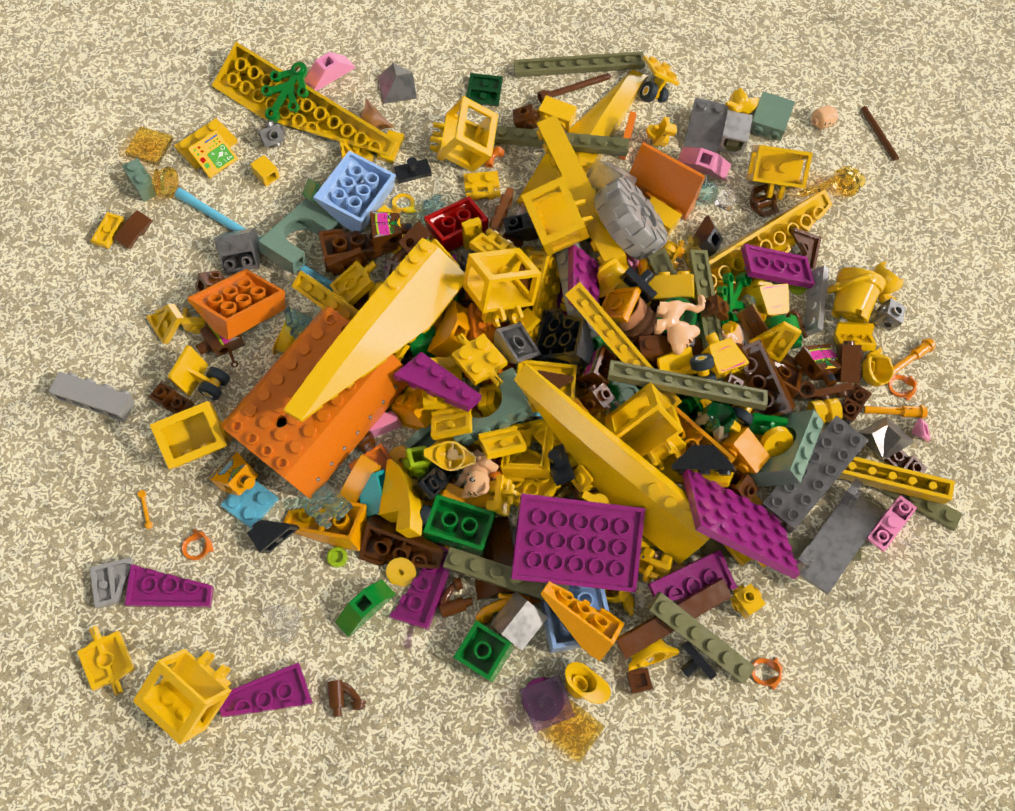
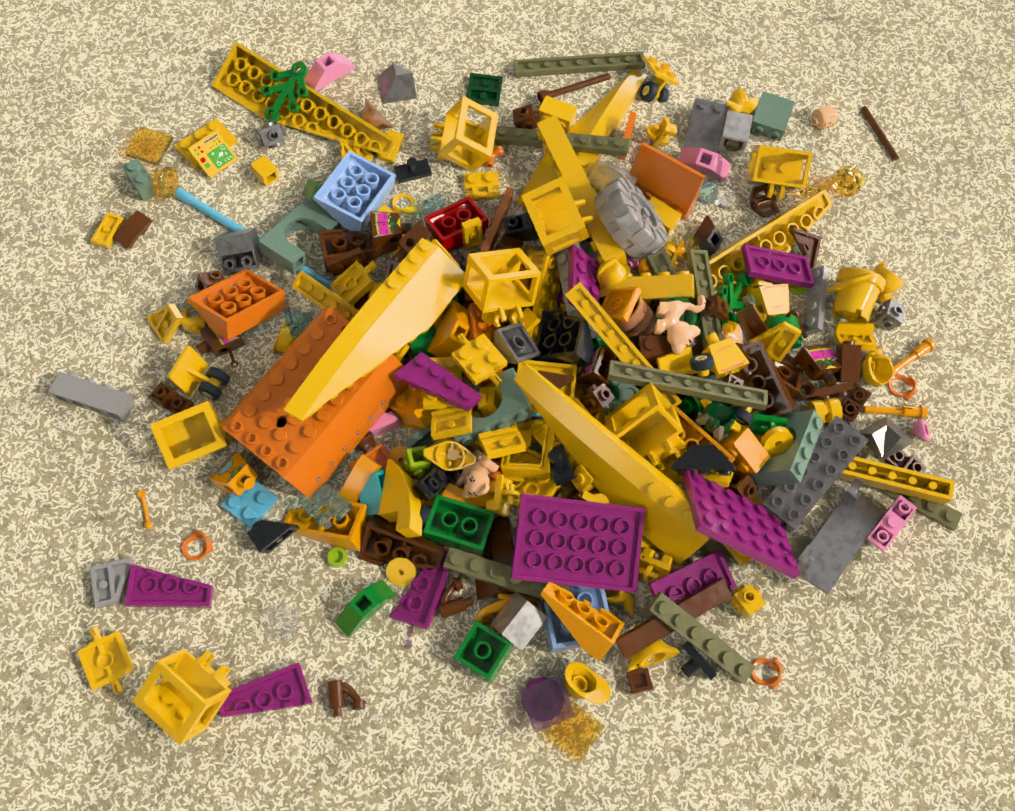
yellow plate [469,228,517,253] -> none
black tile [620,267,658,304] -> none

